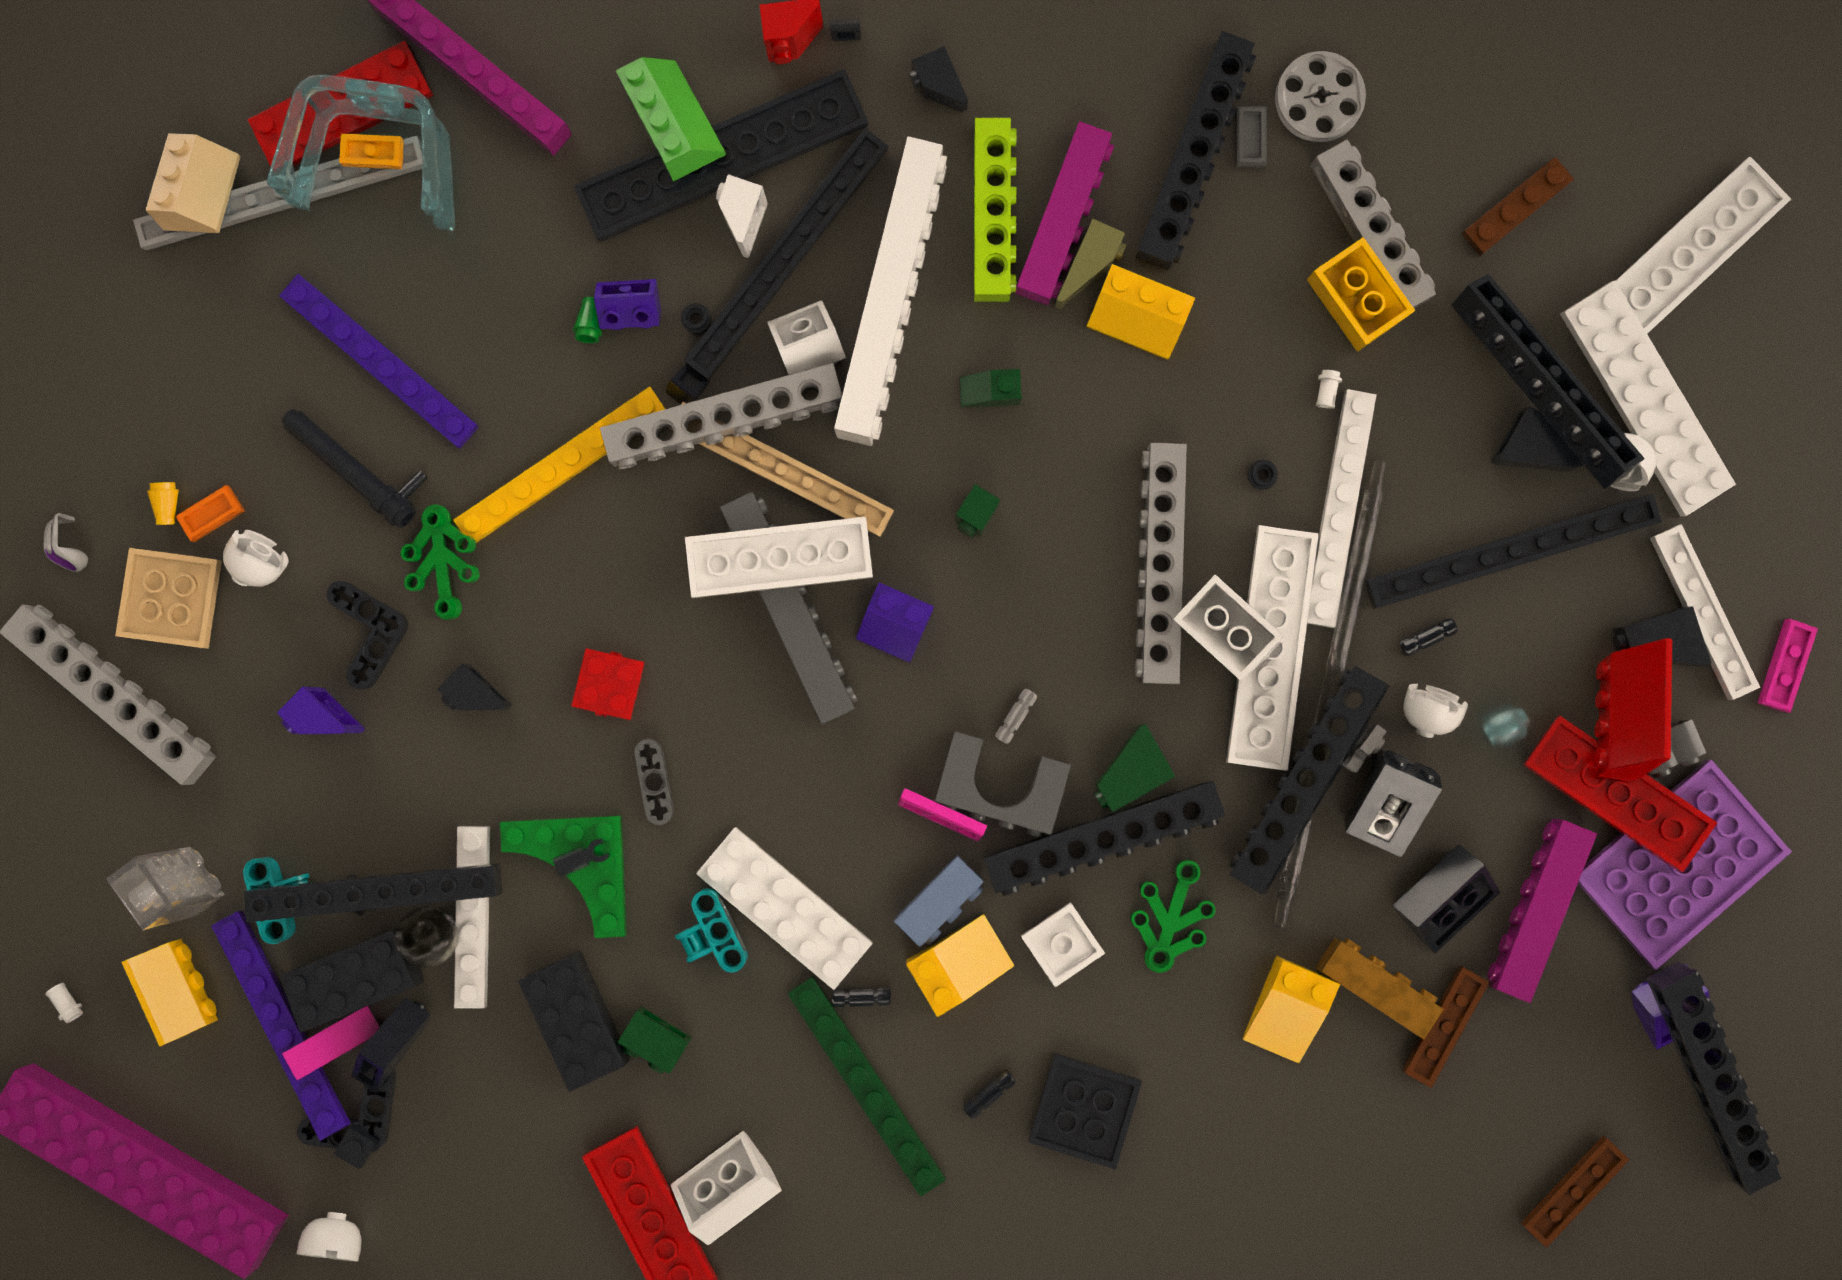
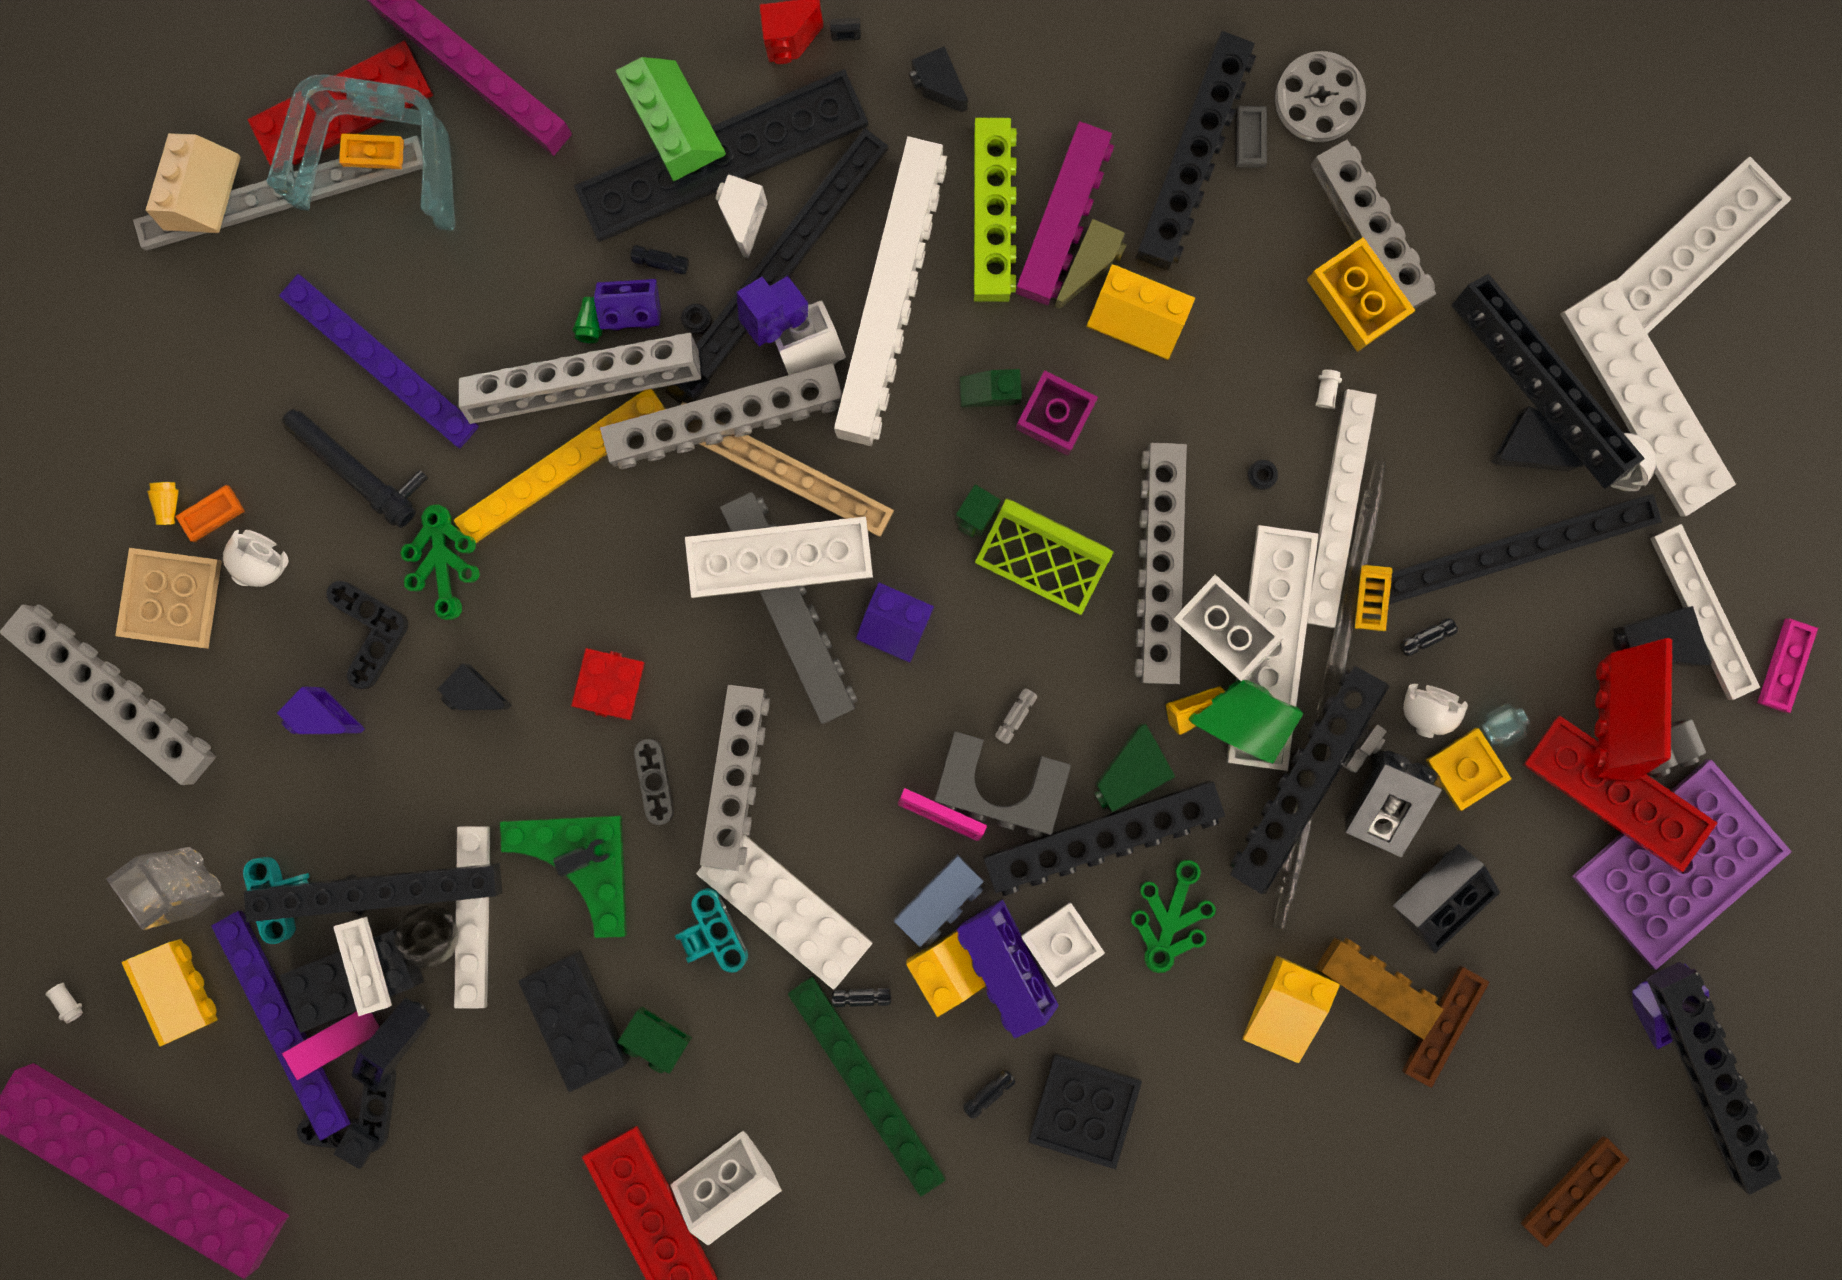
light grey piece [43,513,89,572] -> none
white cylinder [297,1212,362,1262] -> none
reddish brown plate [1461,157,1574,256] -> none
magenta brick [1487,818,1597,1004] -> none
none -> white plate [334,917,392,1016]
none -> light grey brick [459,333,701,424]
none -> black axle [630,245,689,274]
none -> light grey brick [700,685,770,871]
none -> dark purple brick [737,276,808,346]
none -> dark purple slope [957,899,1059,1039]
none -> lime fence [975,498,1114,615]
none -> magenta brick [1016,370,1098,456]
none -> yellow slope [1165,686,1226,735]
none -> green slope [1189,679,1304,764]
none -> yellow slope [1355,565,1392,631]
none -> yellow plate [1426,728,1512,811]

